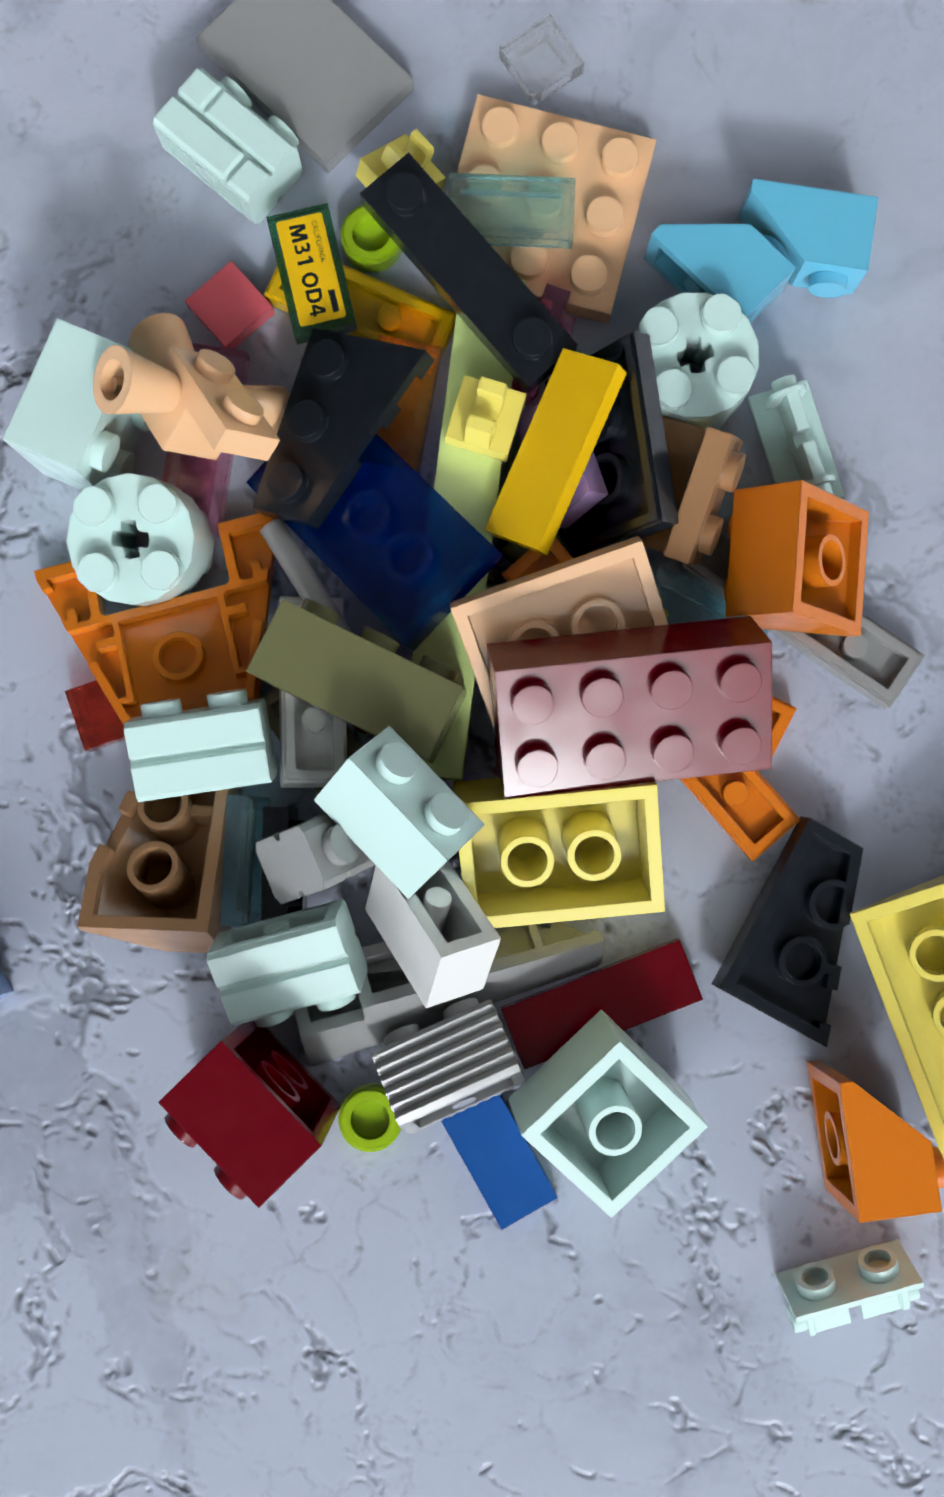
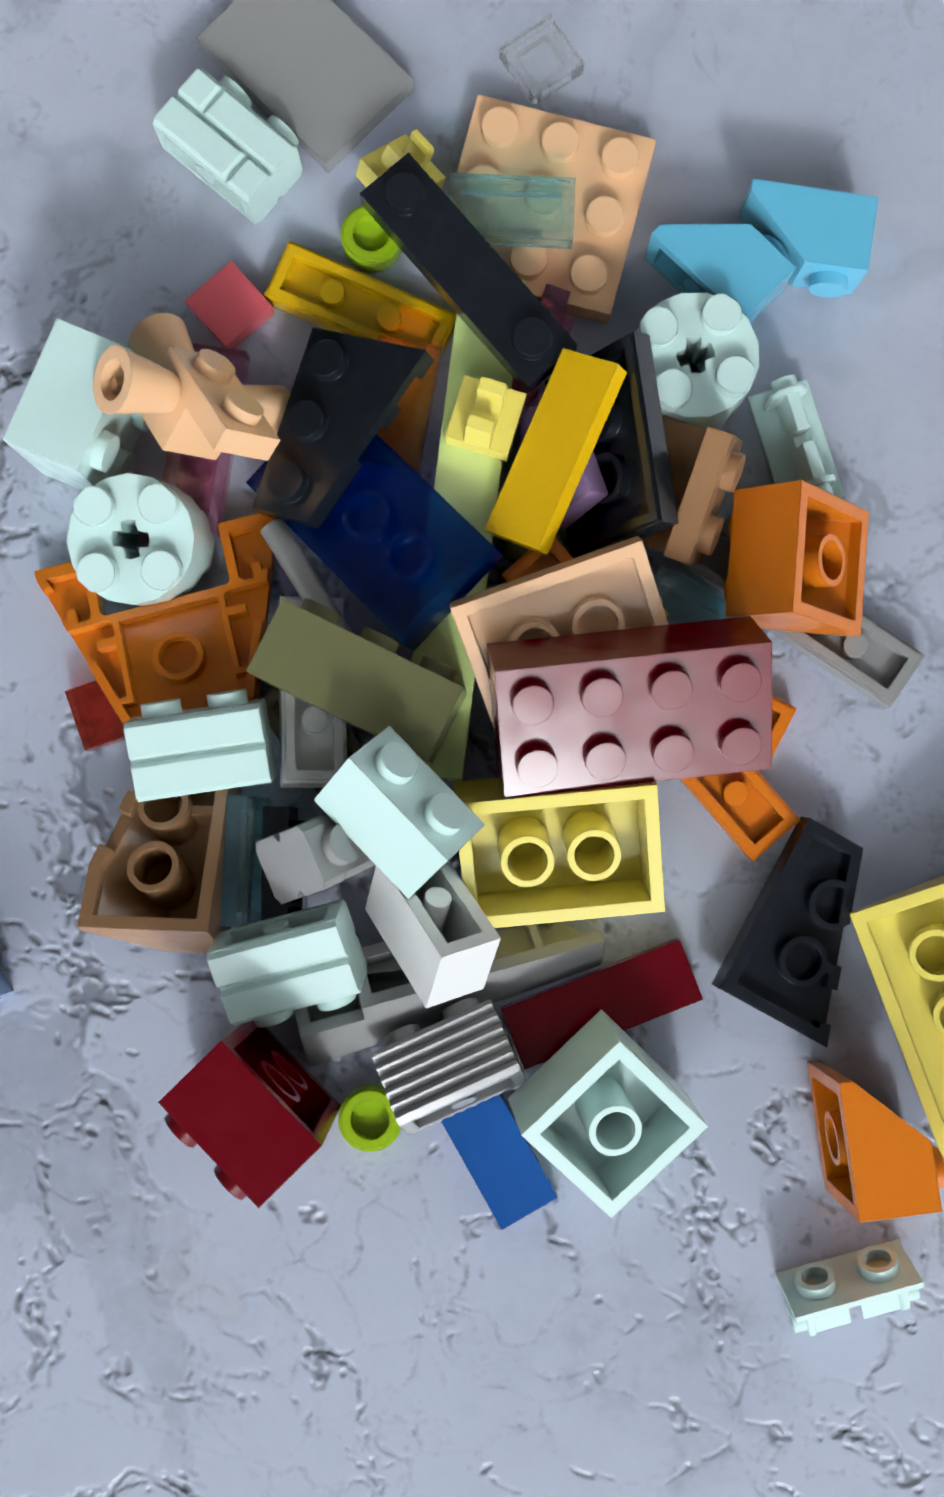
tile [266,203,358,345] -> none

